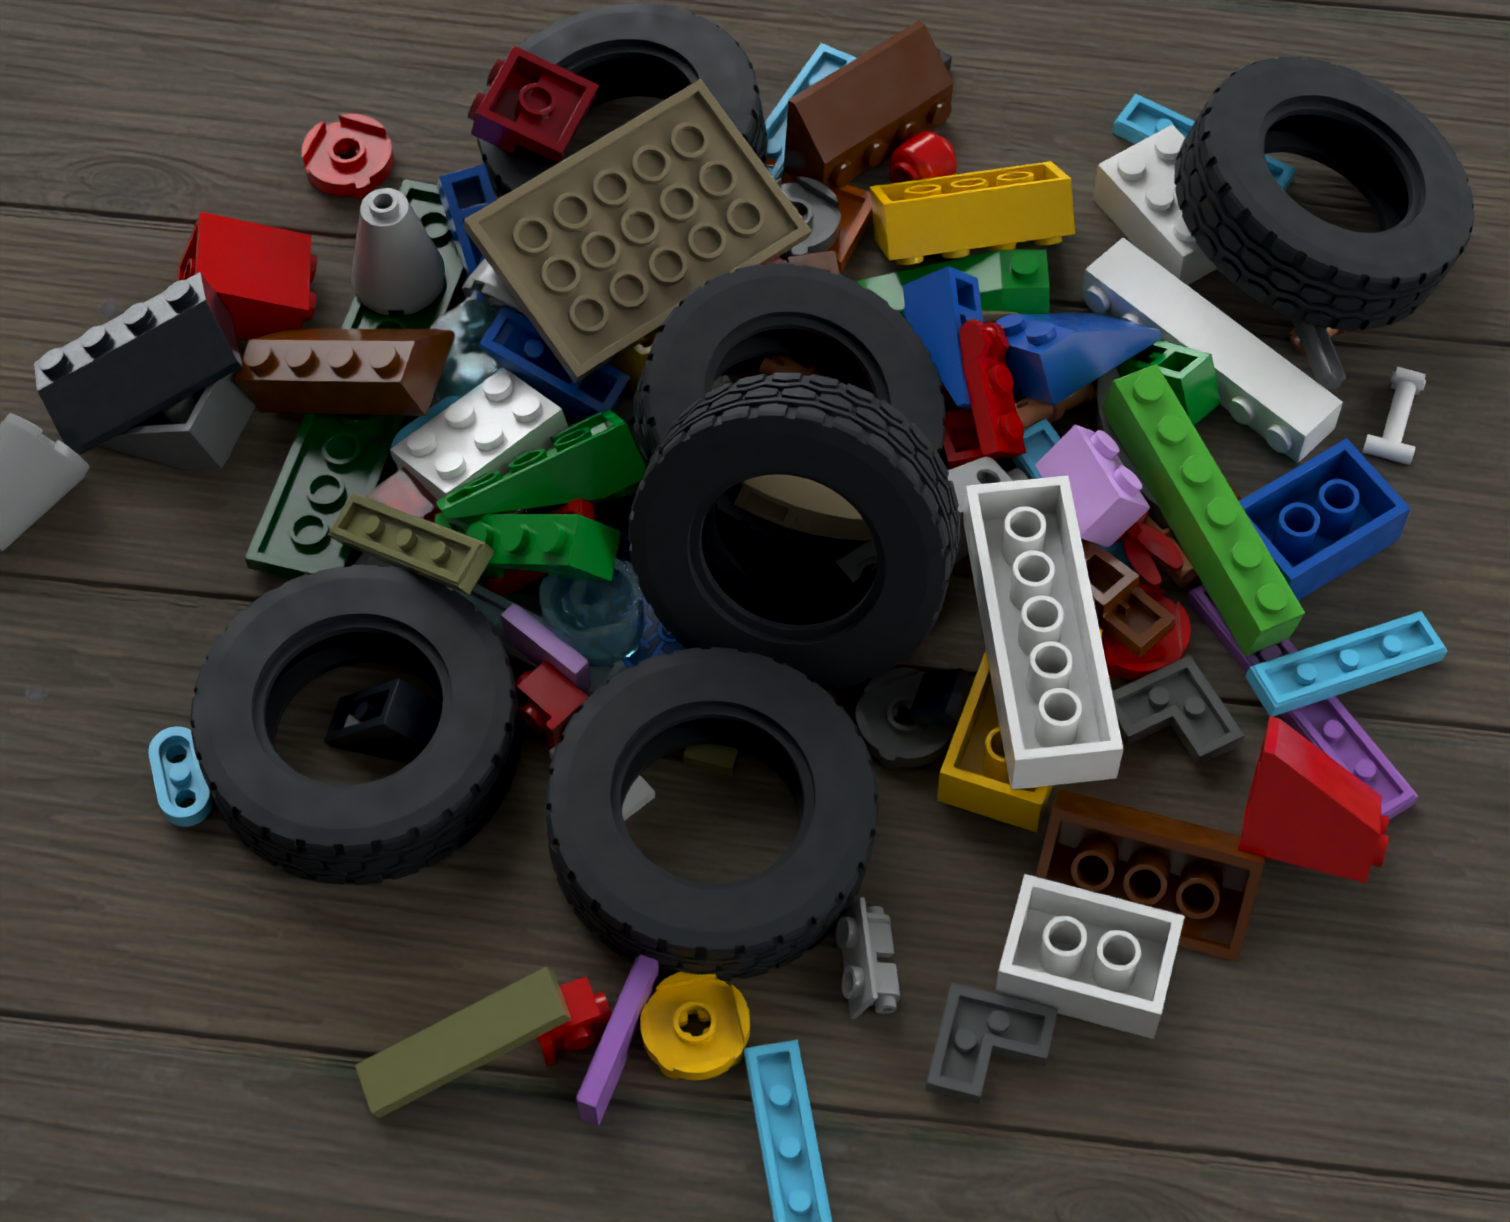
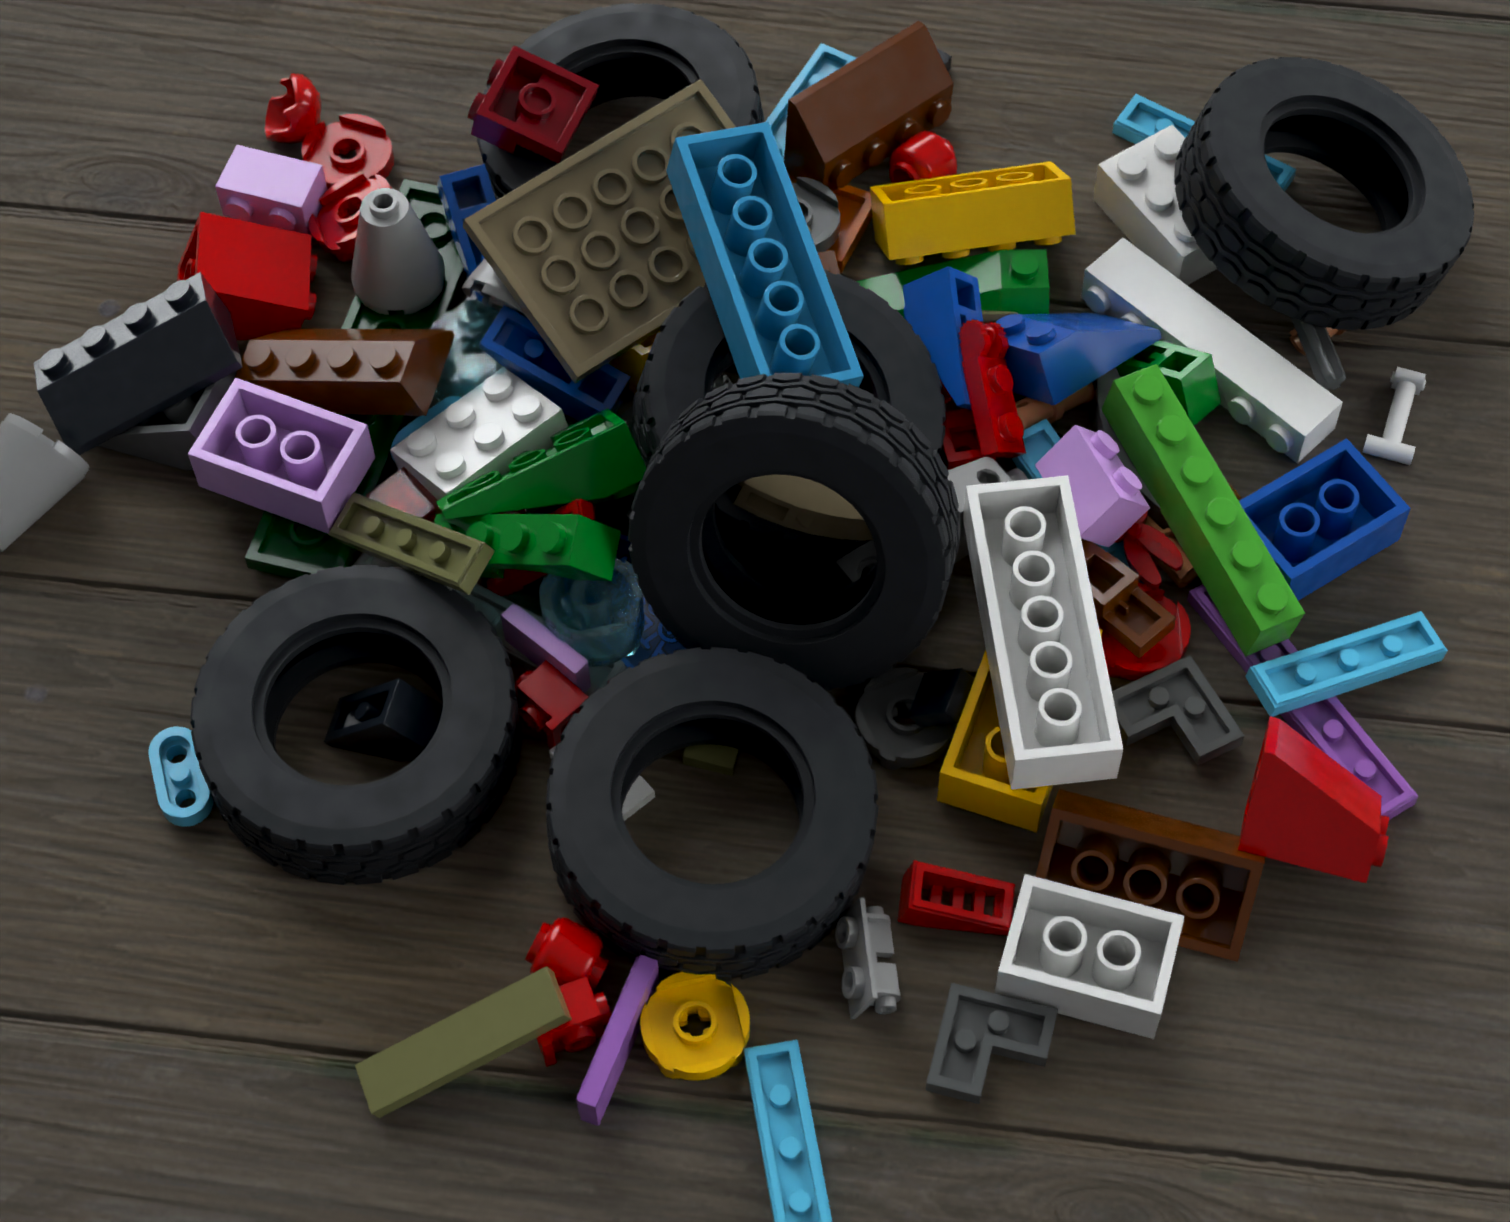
none -> lavender brick [188,378,375,534]
none -> lavender brick [215,145,328,235]
none -> red hair [265,73,321,143]
none -> red plate [309,173,393,262]
none -> red head [524,917,609,989]
none -> dark azure brick [666,122,864,388]
none -> red slope [898,860,1015,936]

